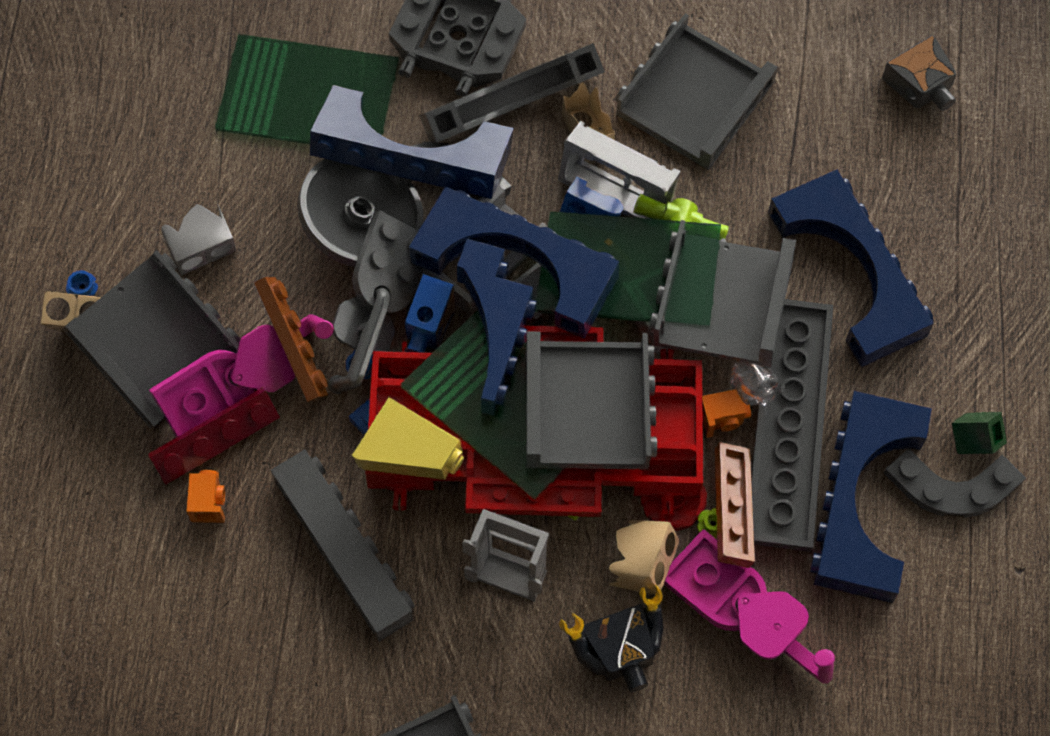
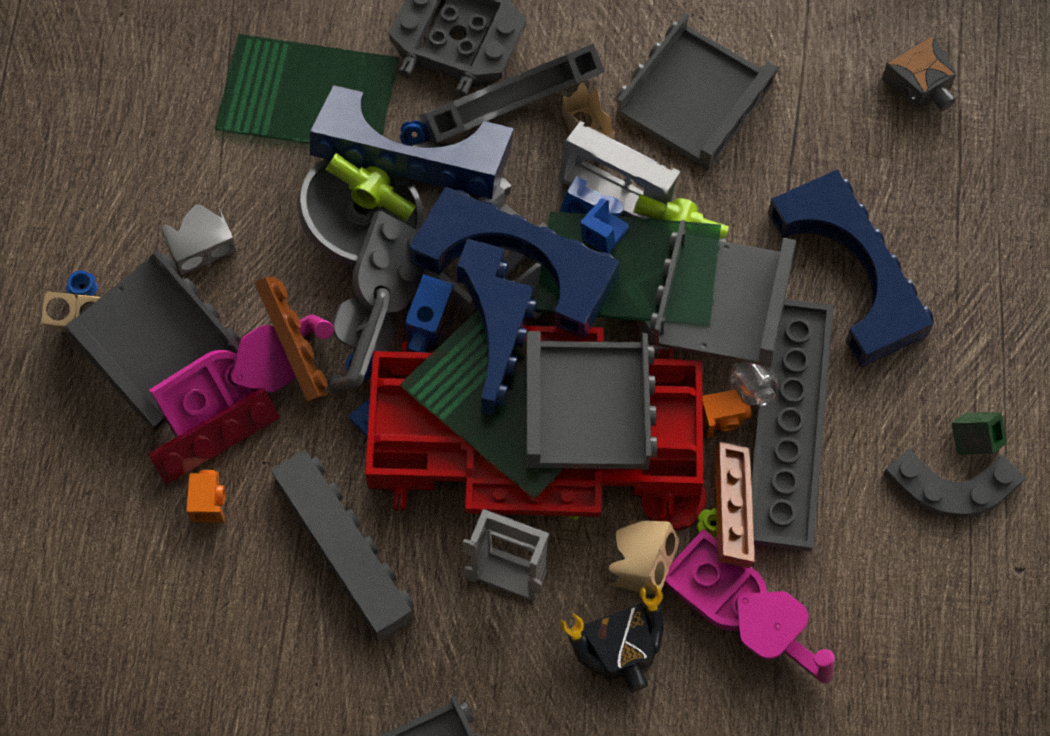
light yellow slope [352,397,464,480] -> none
dark blue arch [810,391,932,603] -> none
none -> lime pin [325,153,416,222]
none -> blue plate [400,120,429,146]
none -> blue panel [580,197,629,253]

